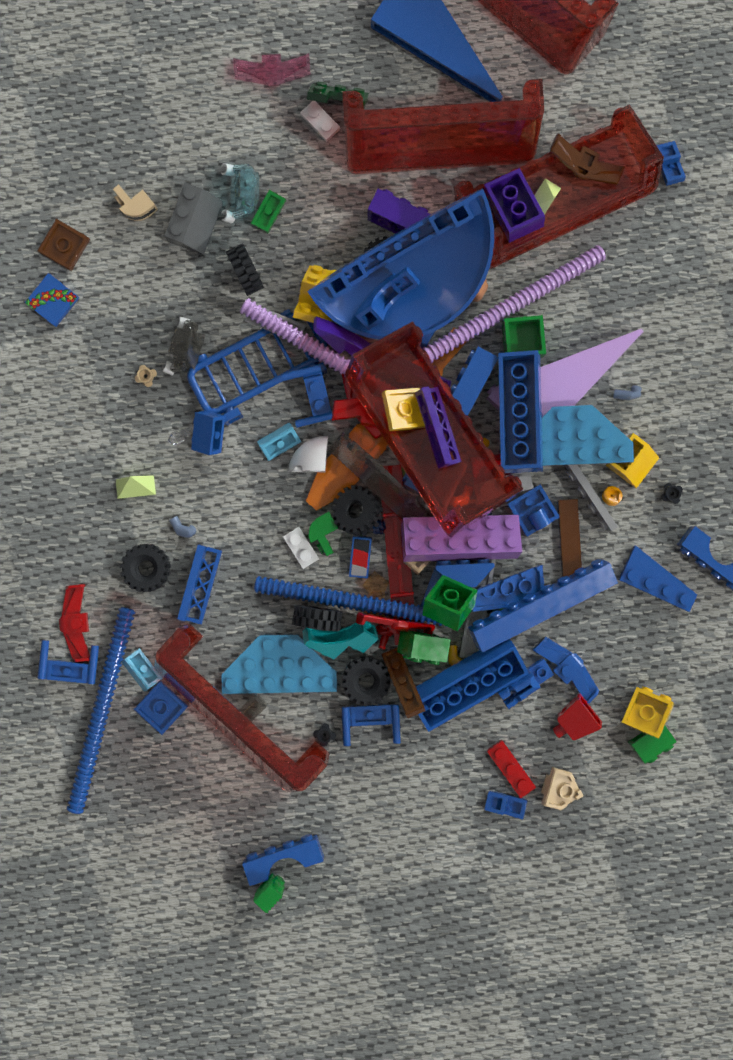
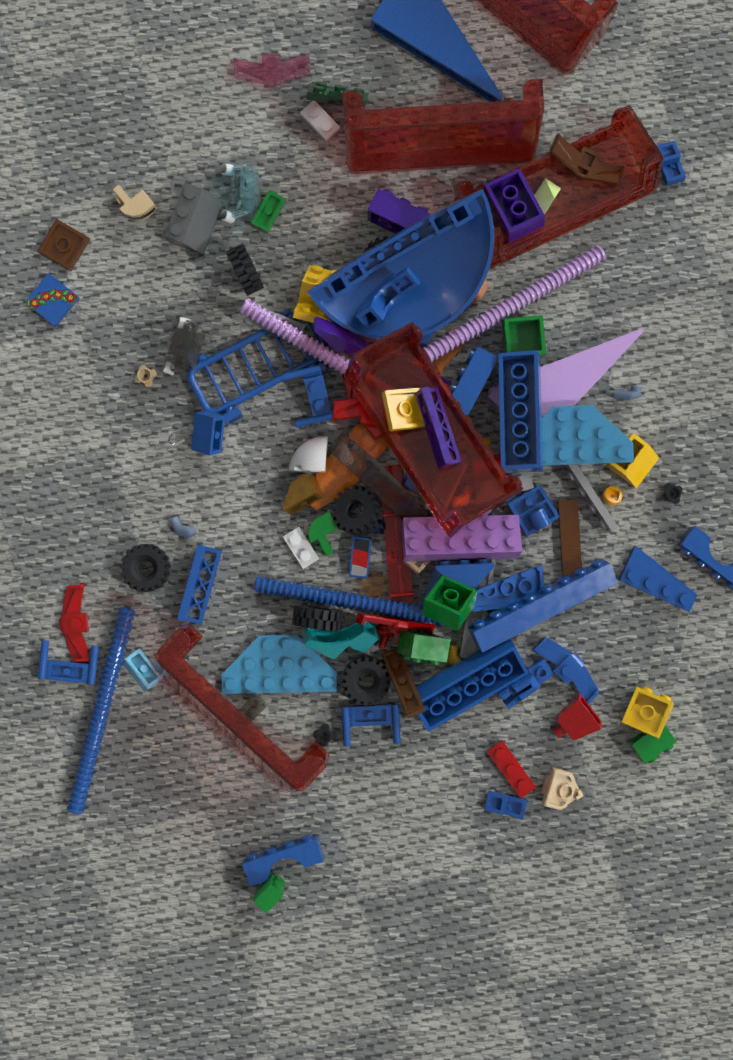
yellowish green slope [116,476,156,499] -> none
blue tile [134,680,188,735] -> none
medium azure slope [257,422,301,461] -> none
none -> pearl gold slope [282,473,324,515]

